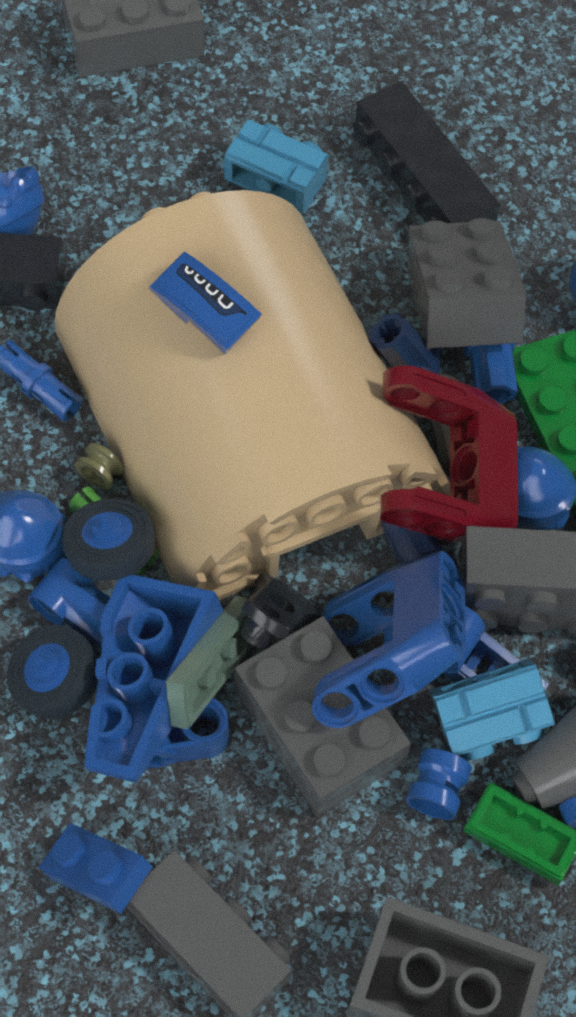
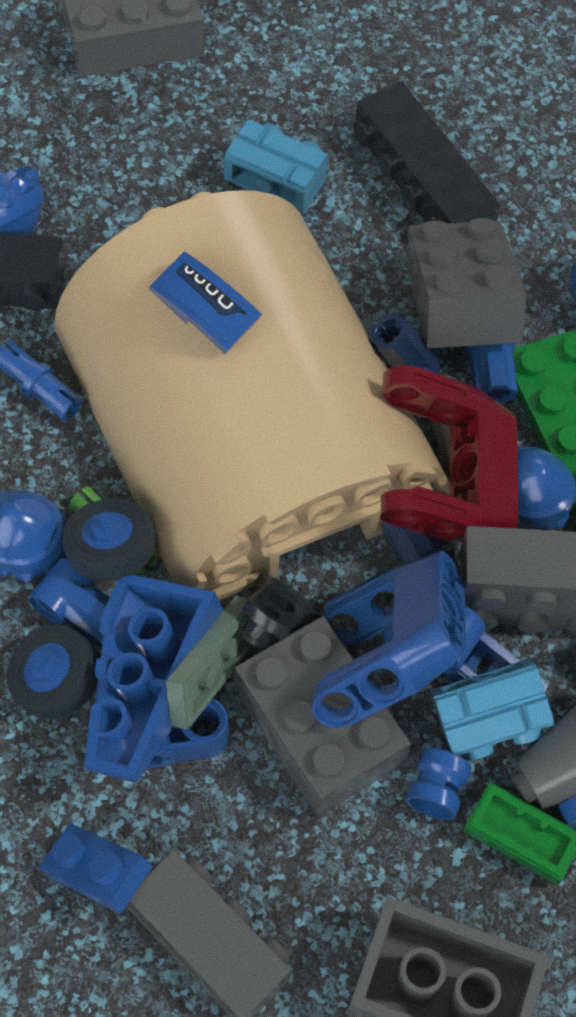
olive bush [74,443,124,490] -> none

